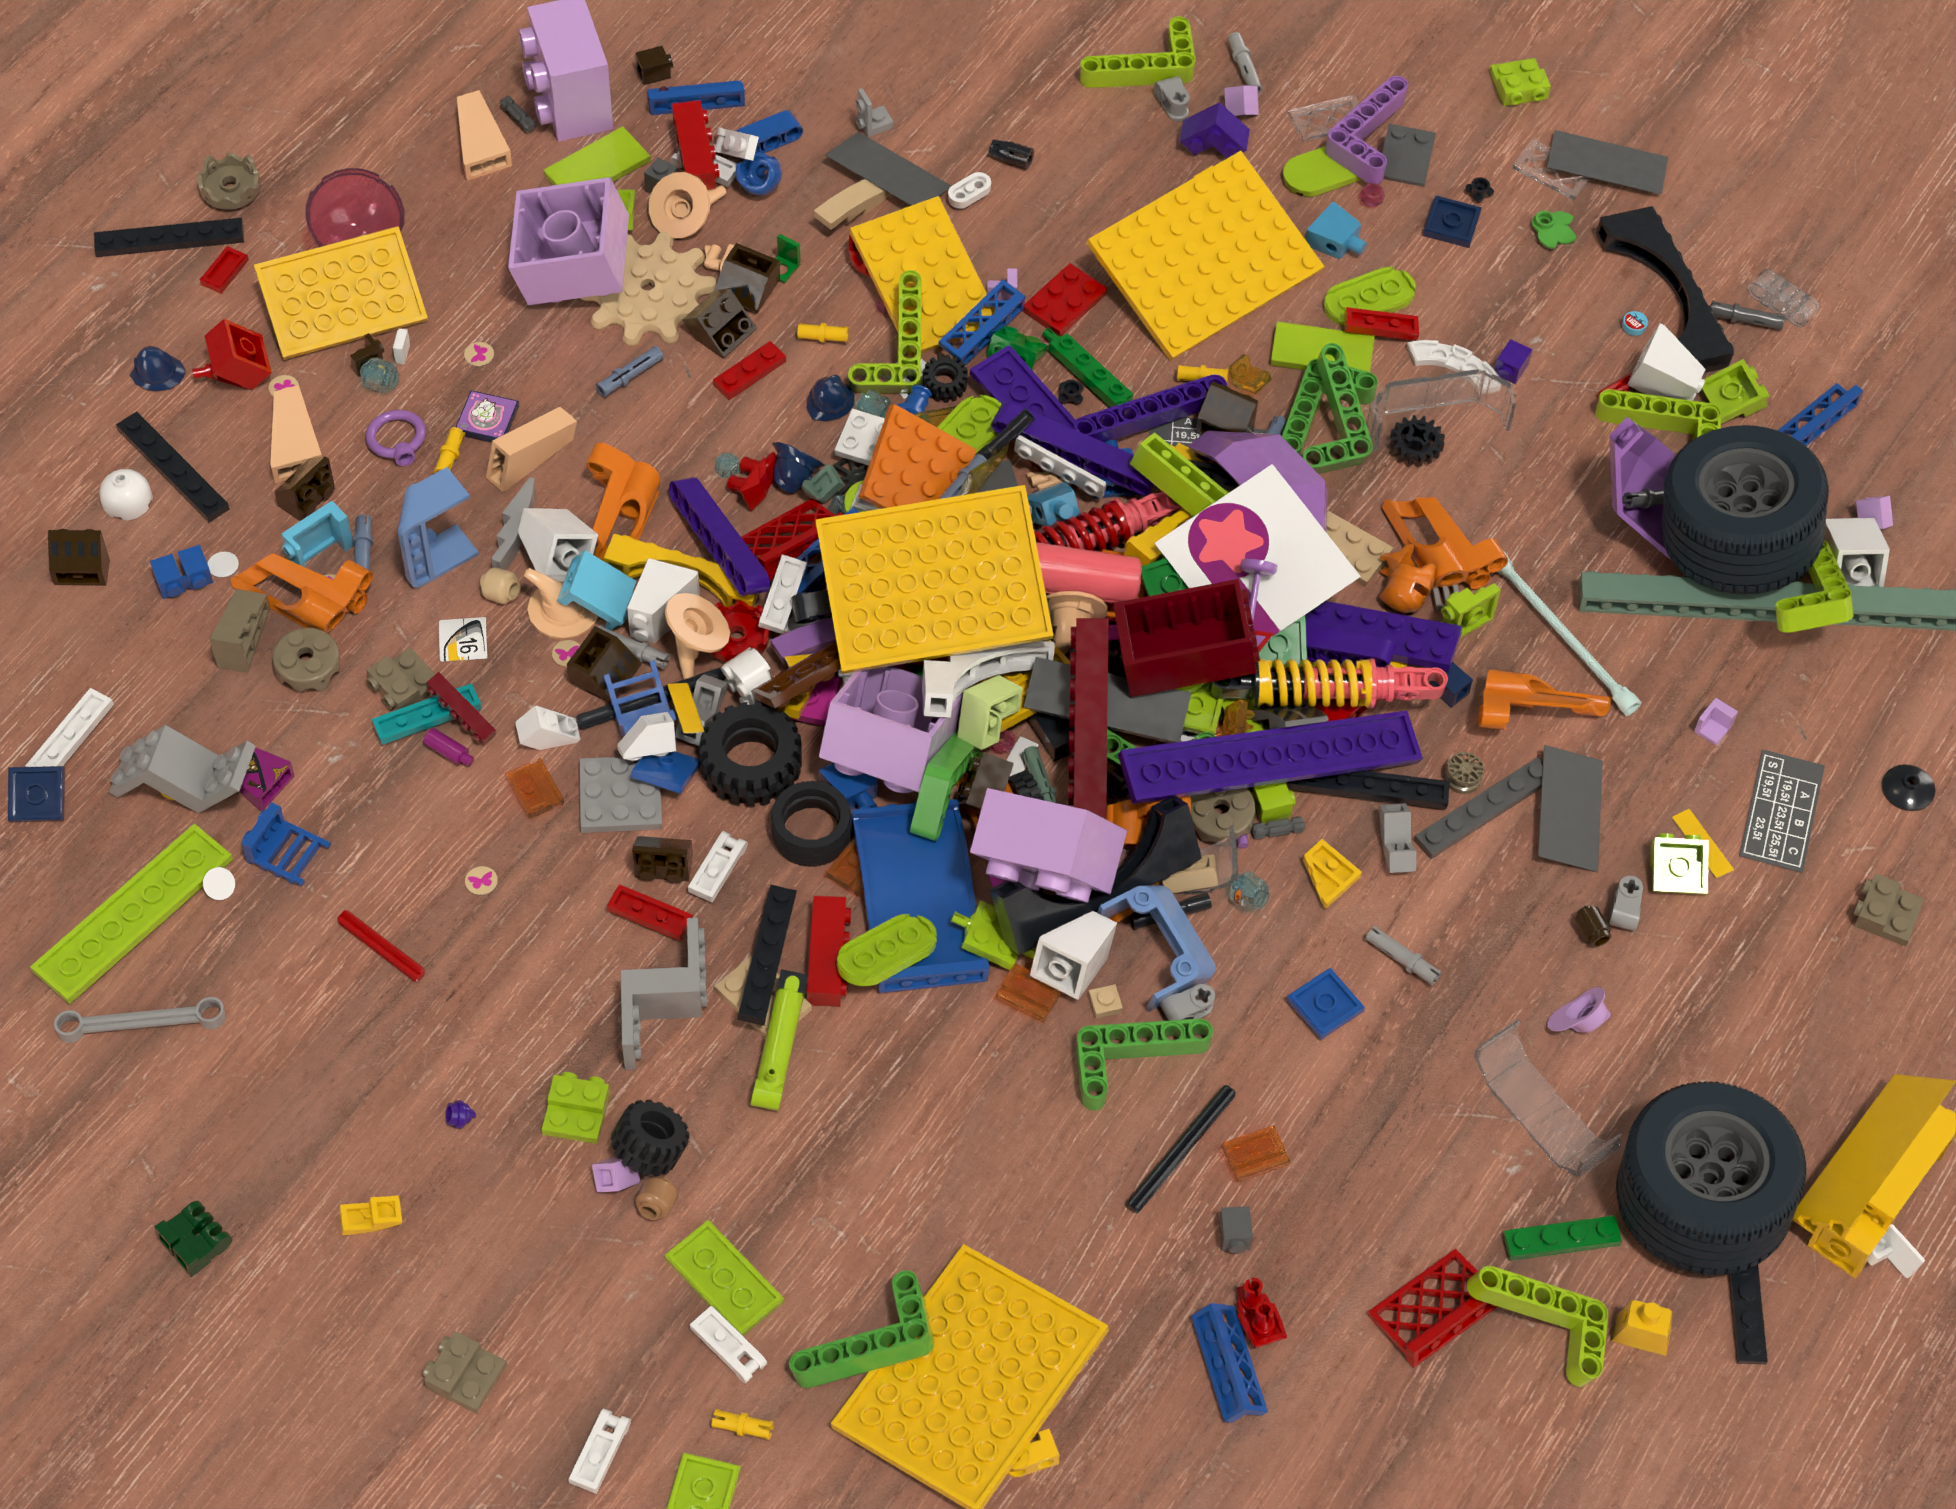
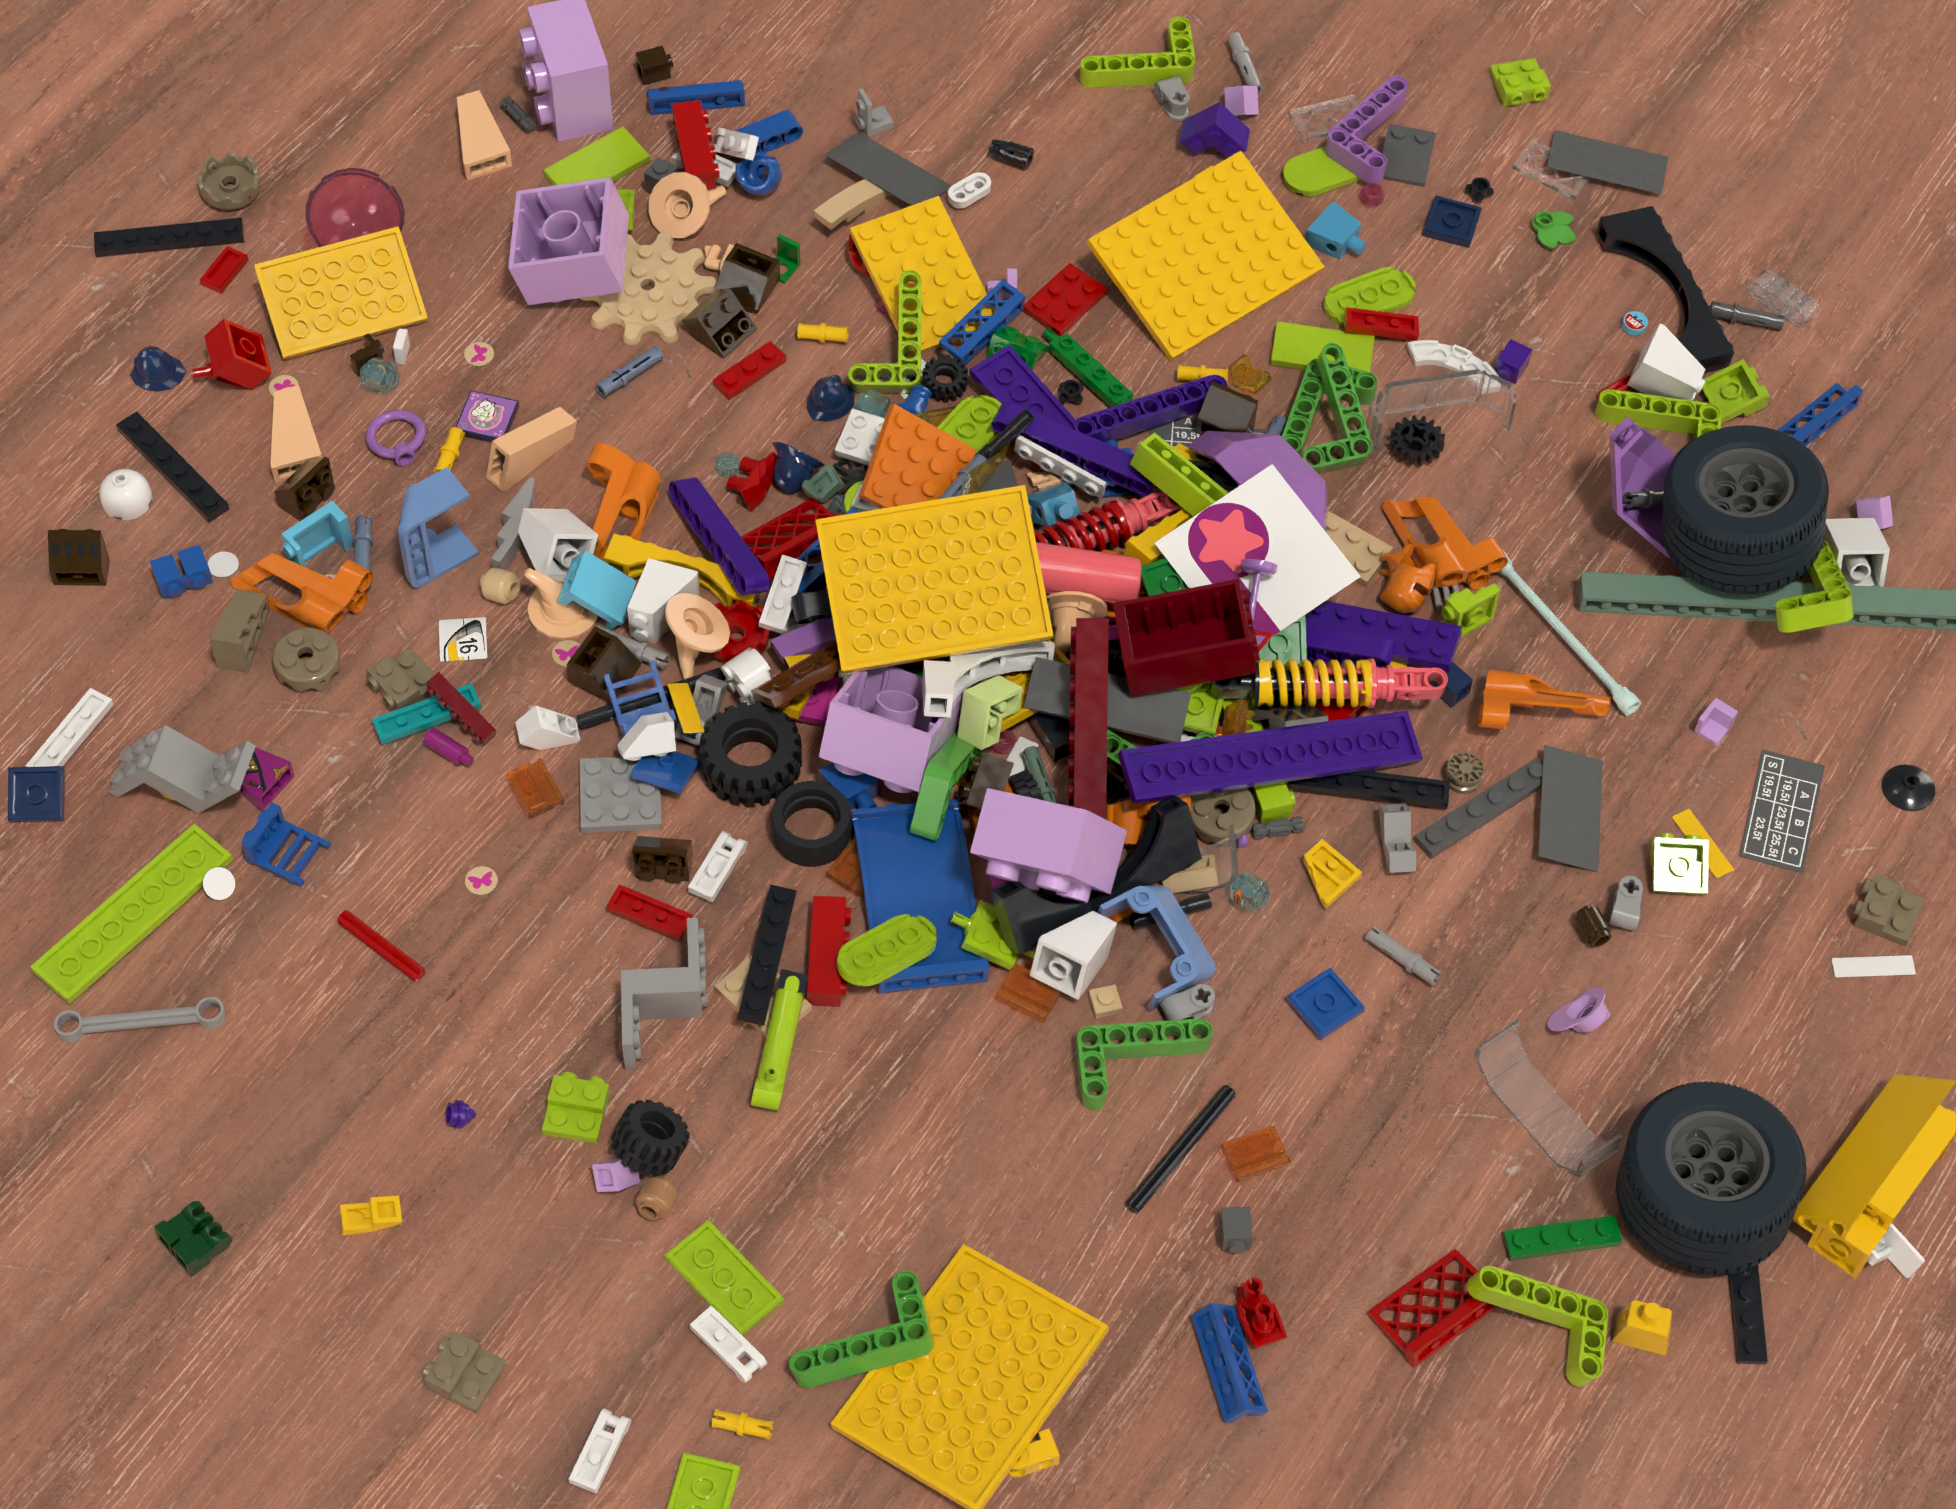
none -> white sticker [1832,955,1916,977]

